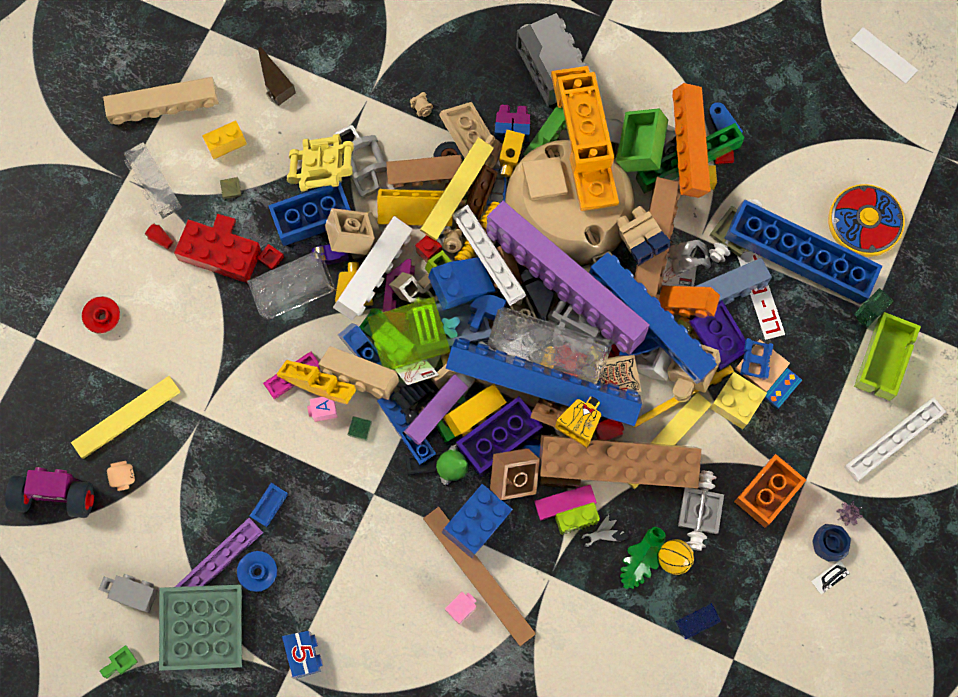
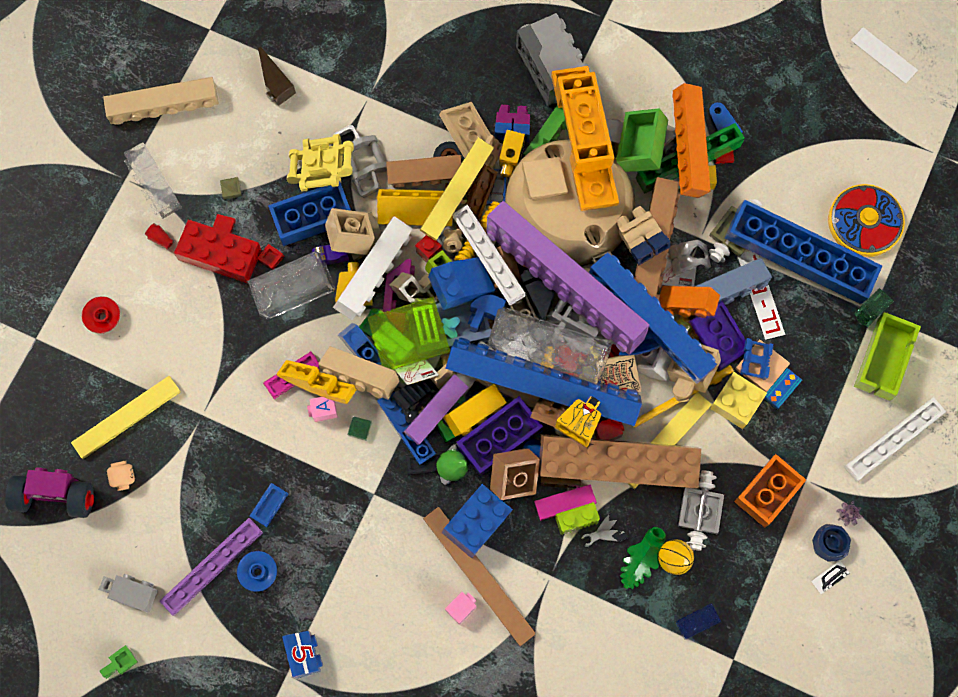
sand green plate [159,585,242,671] -> none
yellow brick [202,120,247,160] -> none
tan brick [410,92,433,117] -> none

